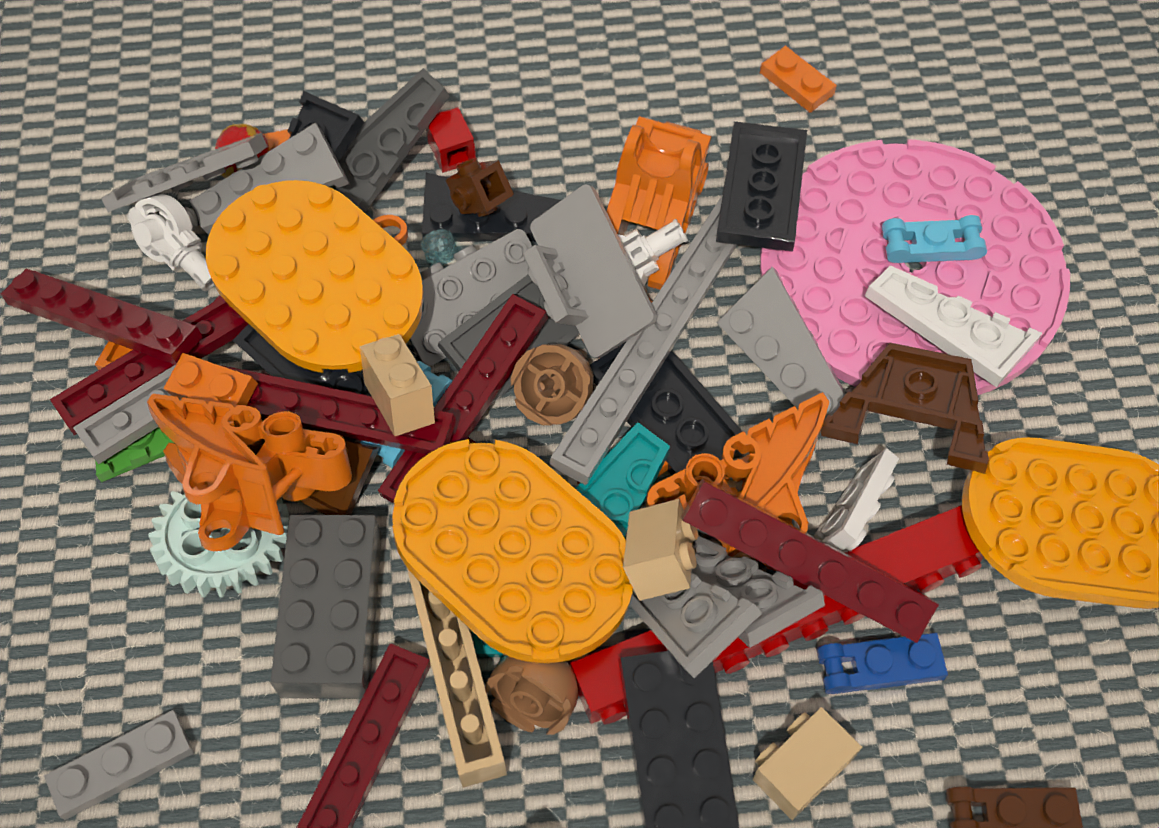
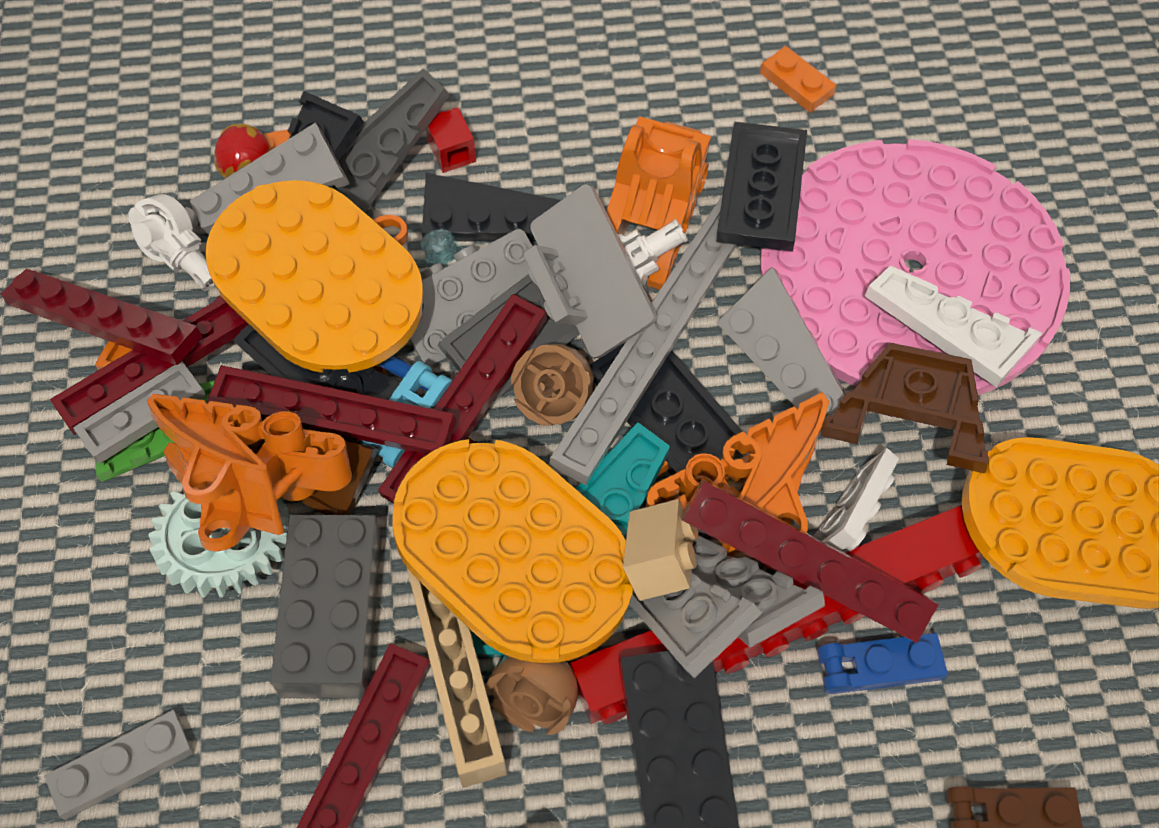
light grey wing [101,133,268,212] -> none
orange plate [163,353,258,408] -> none
tan brick [359,334,435,436] -> none
reddish brown brick [446,158,514,217] -> none
tan brick [753,707,862,820] -> none
medium azure plate [882,215,987,263] -> none

